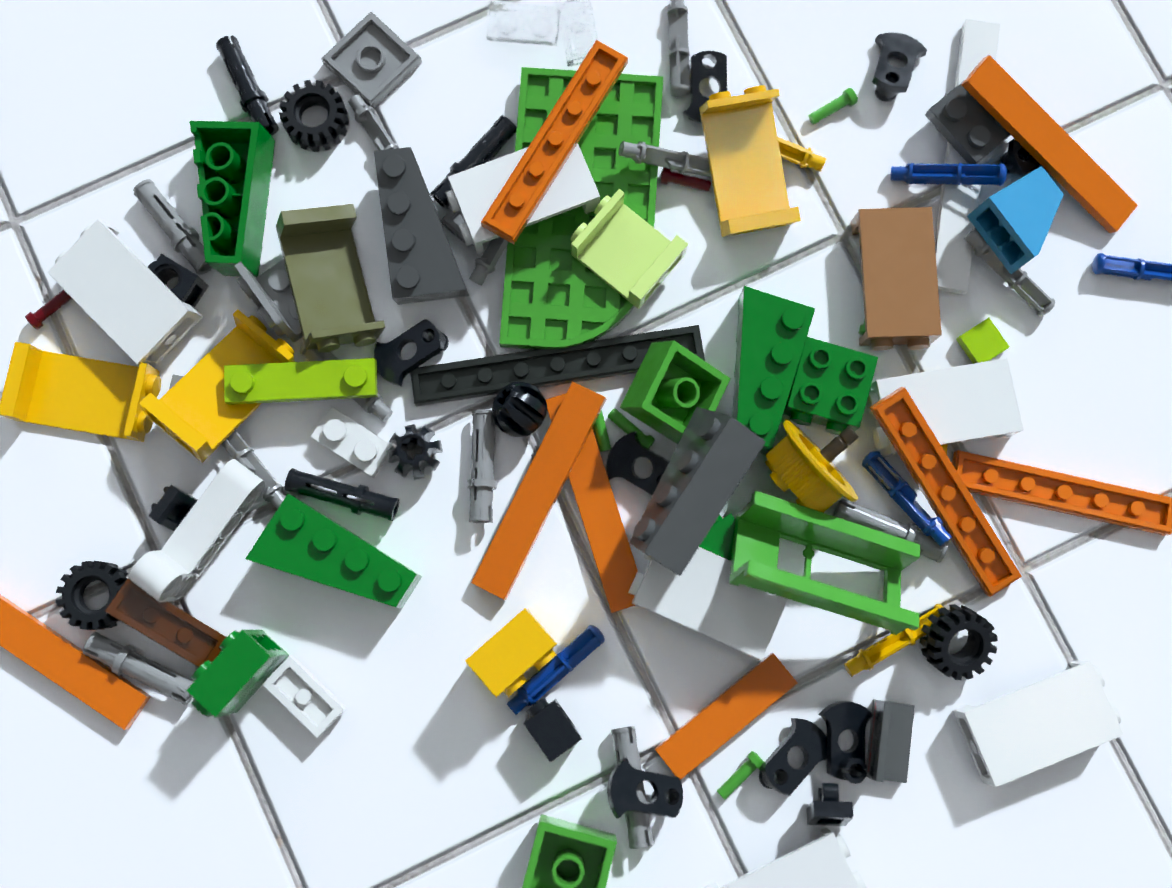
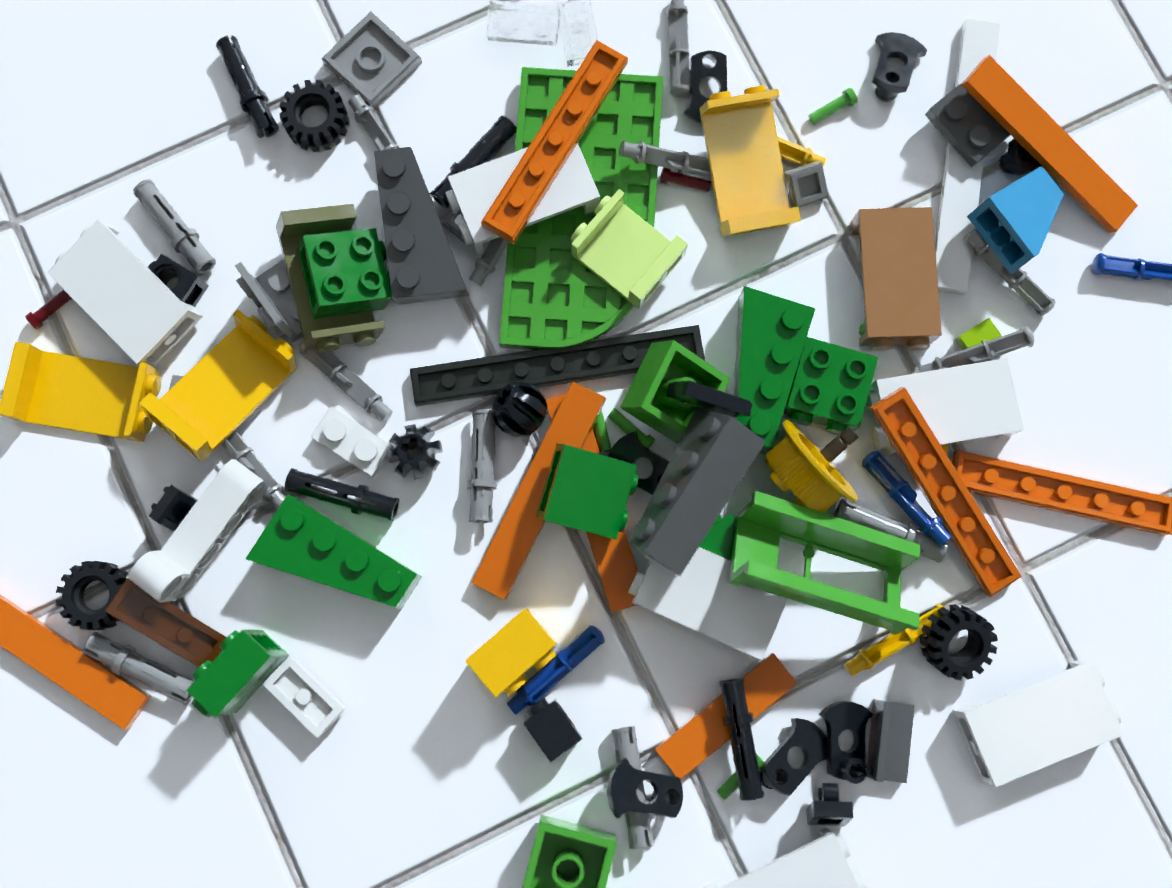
green wedge [190,121,276,277] -> none
lime plate [224,358,378,405] -> none
black piece [374,319,449,387] -> none
blue piece [890,163,1007,186] -> none
none -> green brick [297,228,392,319]
none -> green brick [536,443,639,540]
none -> black tile [666,381,753,417]
none -> black pin [719,678,765,801]
none -> light grey tile [784,161,829,207]
none -> light grey piece [918,326,1035,373]

